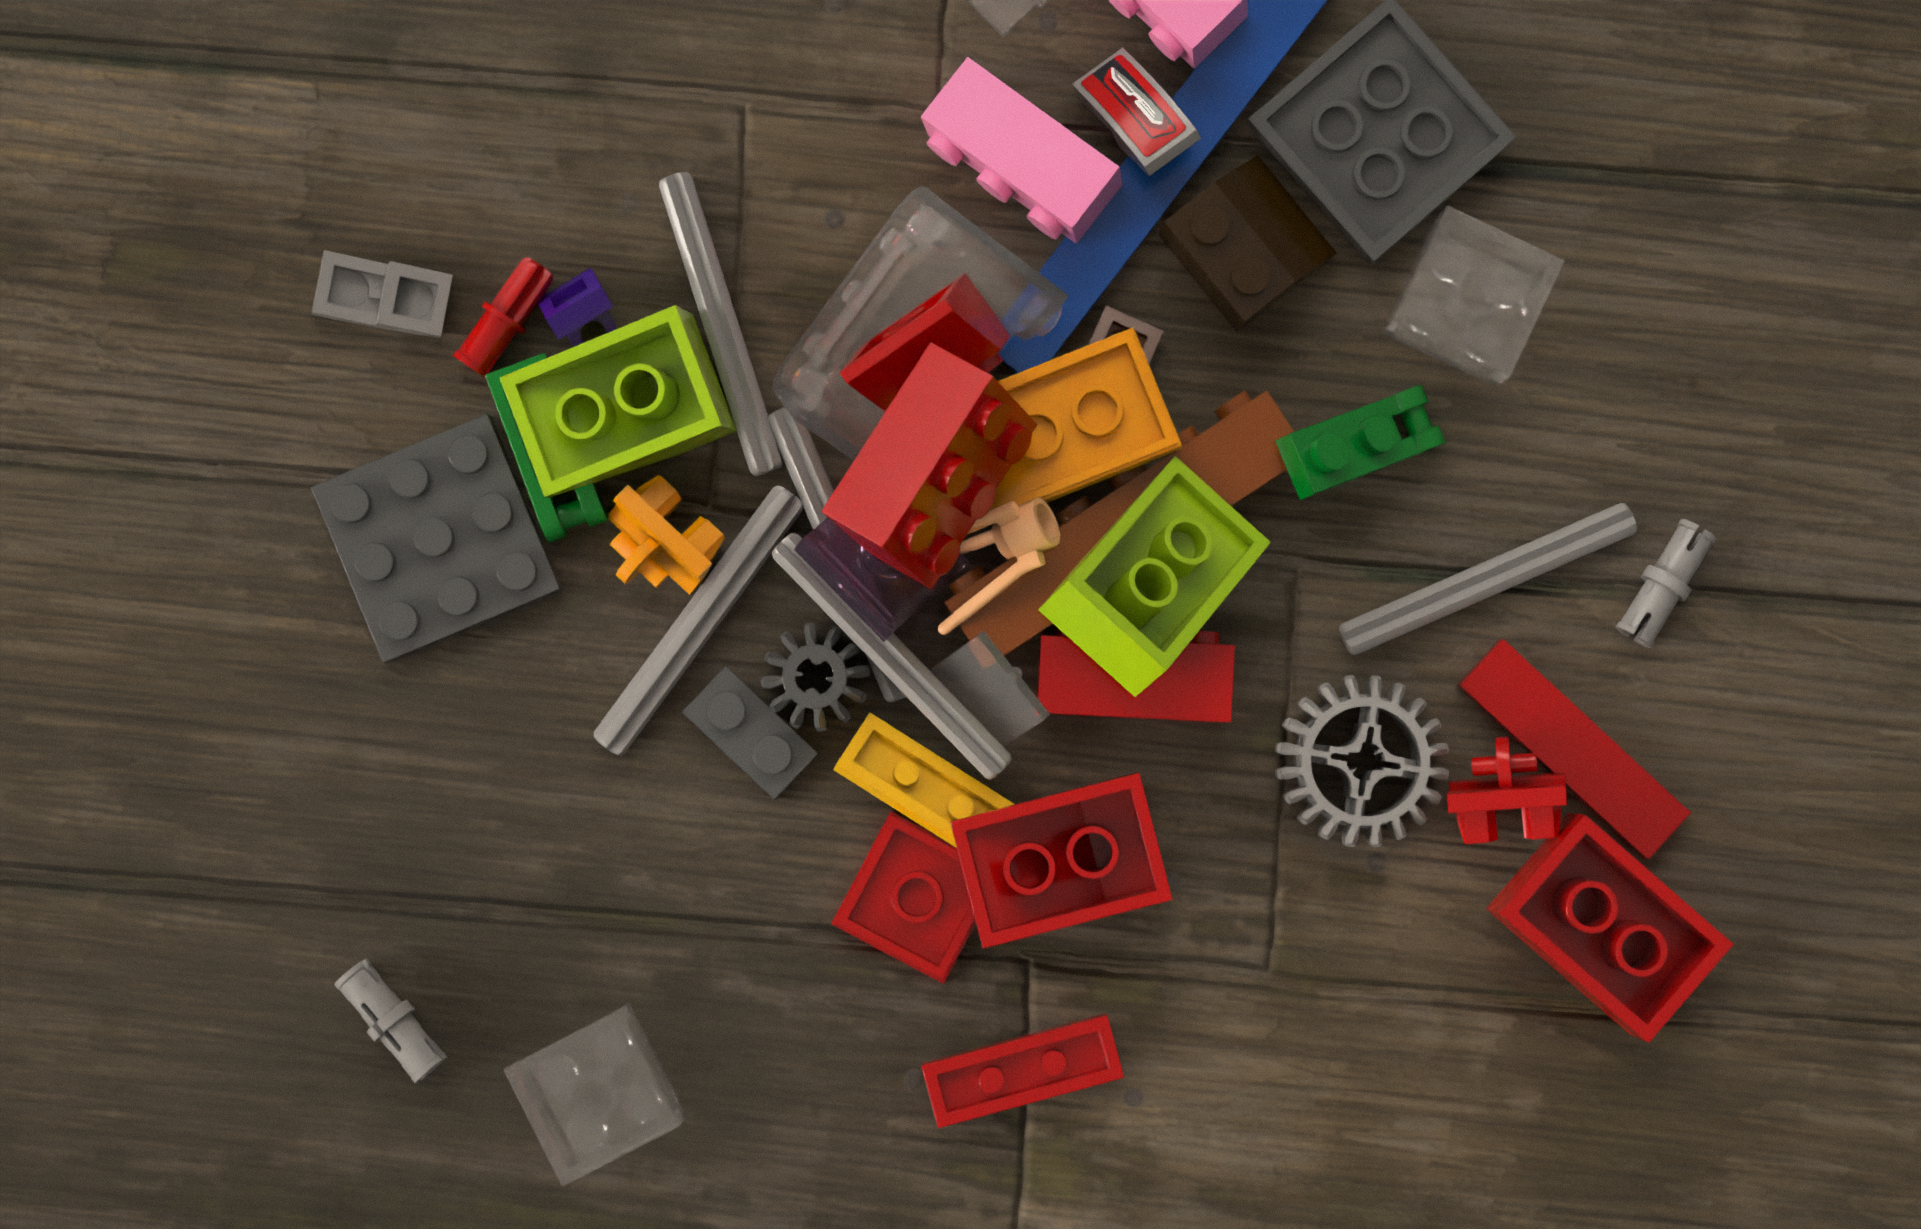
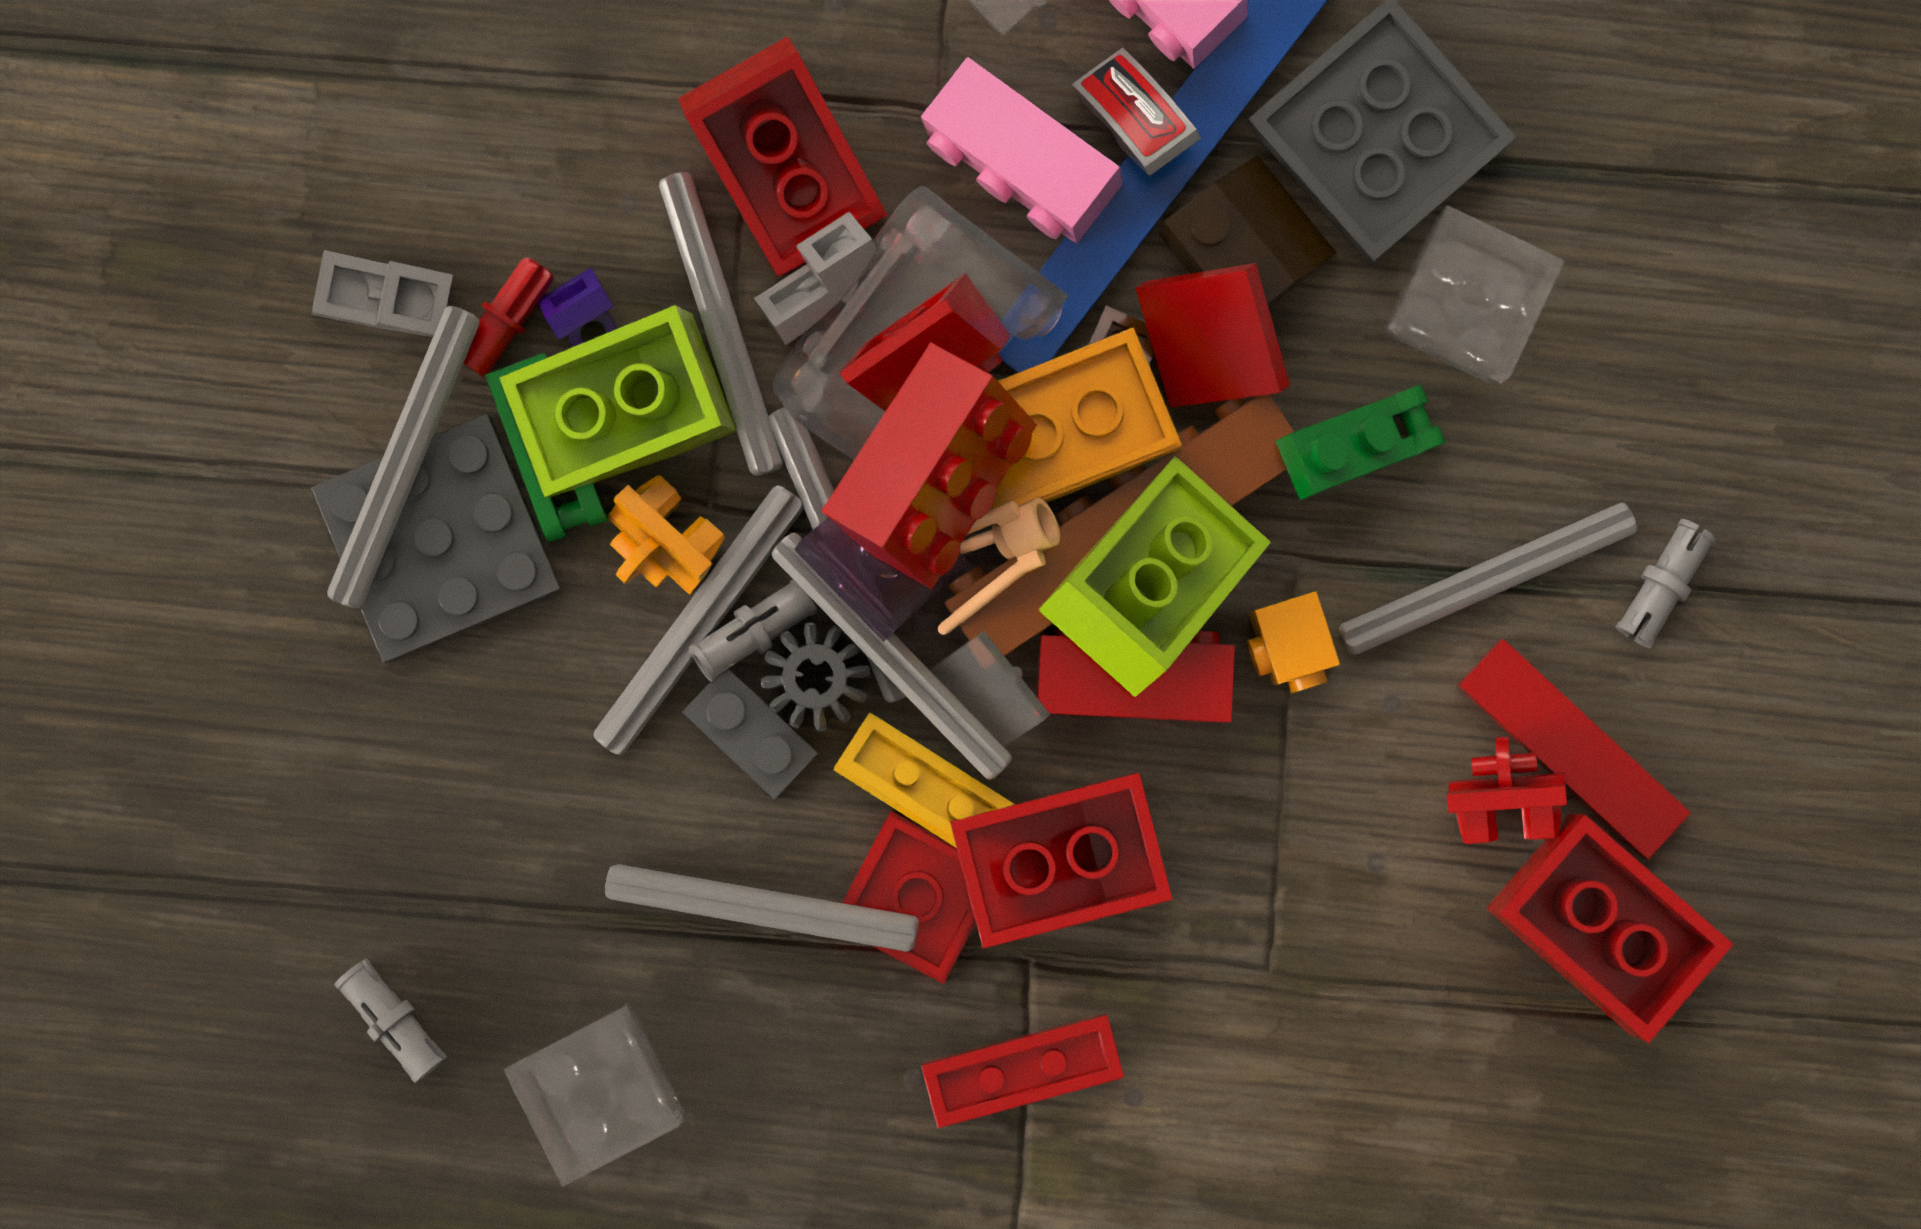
light grey gear [1275,675,1449,847] -> none
none -> light grey axle [327,306,479,609]
none -> light grey axle [605,864,919,952]
none -> red slope [678,36,888,277]
none -> light grey pin [689,580,817,681]
none -> light grey slope [754,212,877,345]
none -> red tile [1135,263,1290,408]
none -> light orange brick [1247,591,1340,693]

